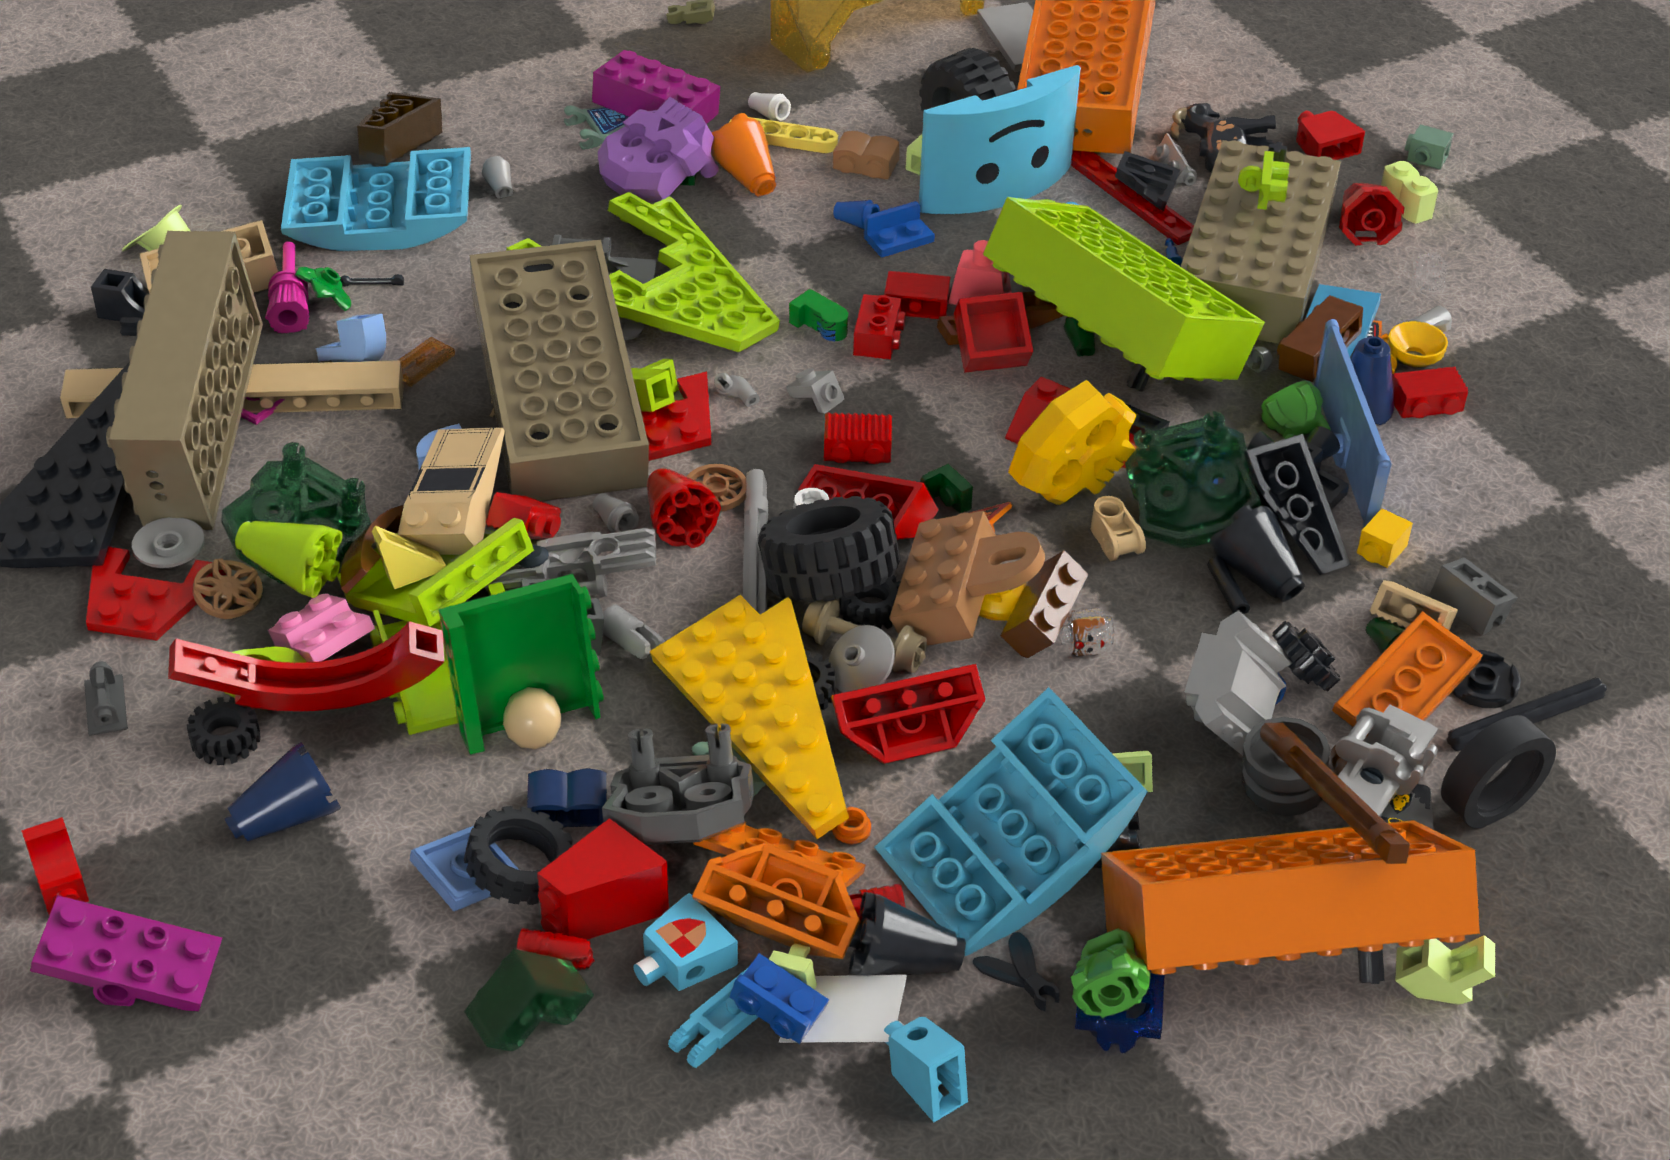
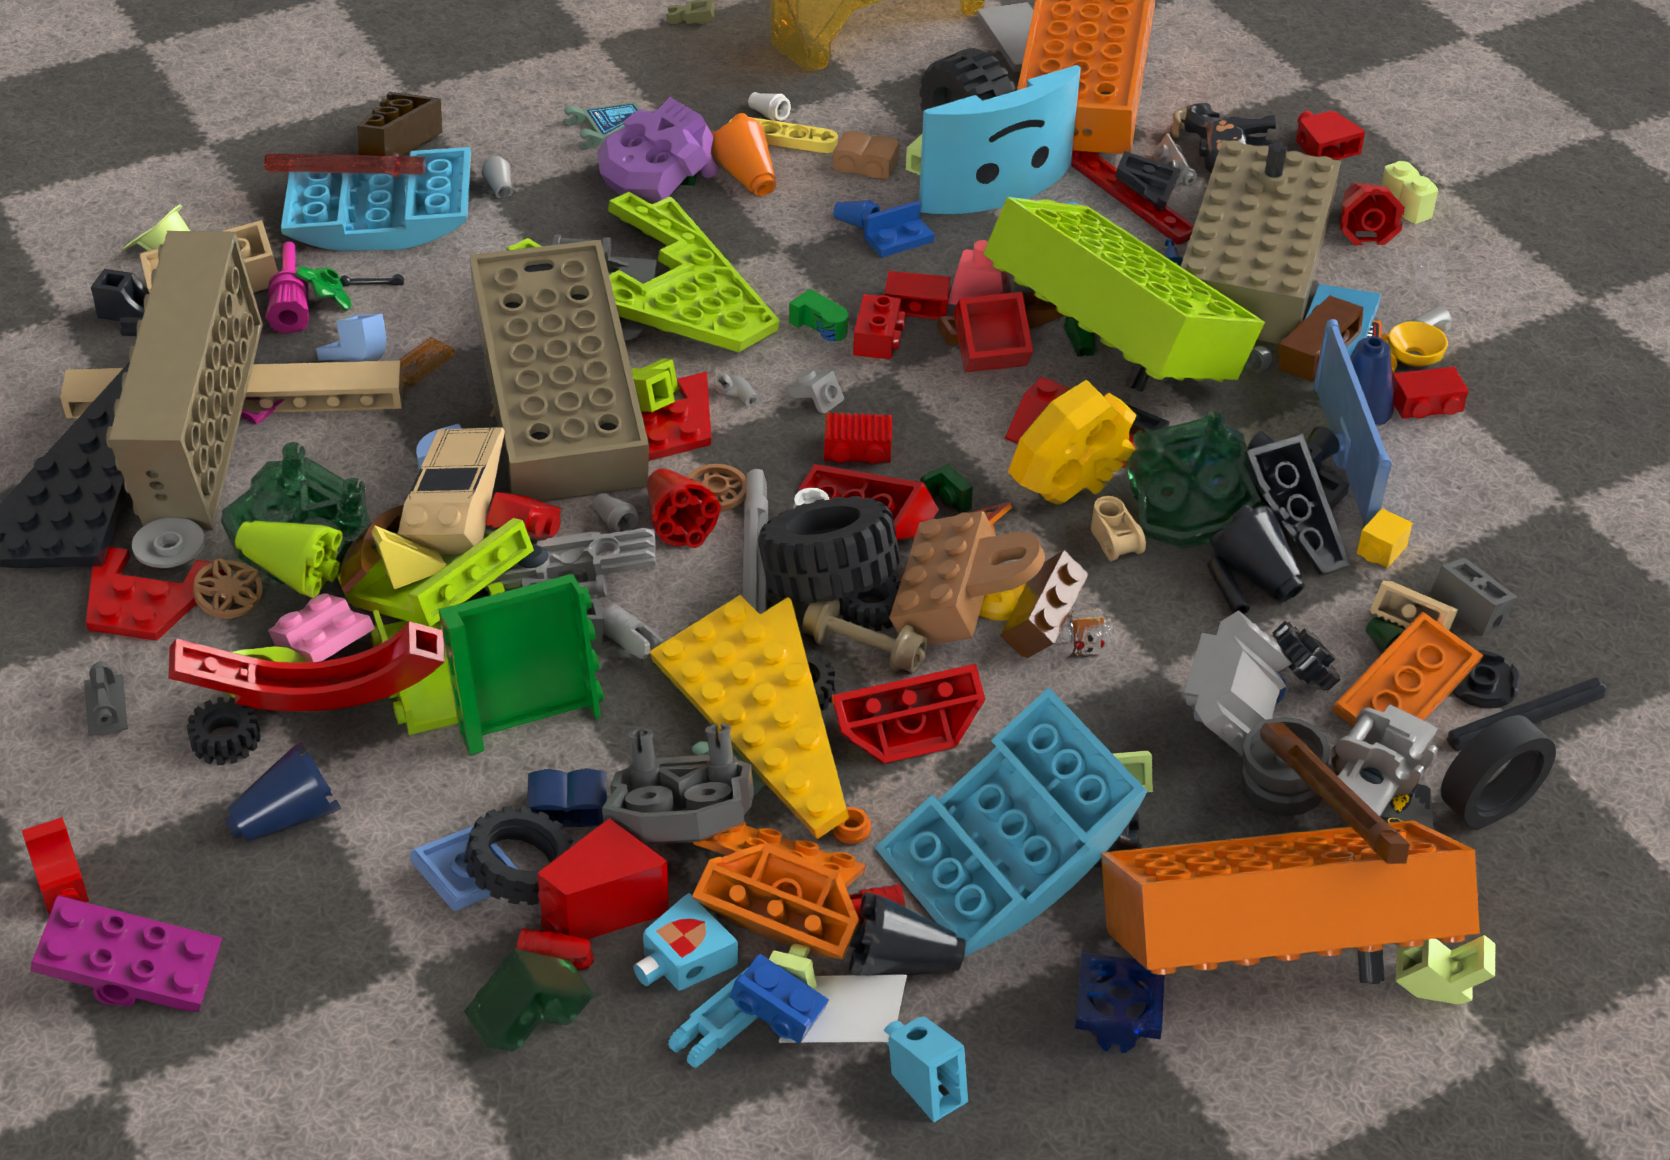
tan hair [503,687,561,749] -> none
magenta brick [592,50,721,124] -> none
light grey dish [829,625,895,693] -> none
black piece [973,932,1060,1011] -> none
bright green piece [1071,928,1150,1018] -> none
lime hips [1238,151,1290,210] -> none
bright green piece [1261,380,1331,439] -> none
sand green brick [1405,124,1454,170] -> none
none -> clear red axle [264,153,426,177]

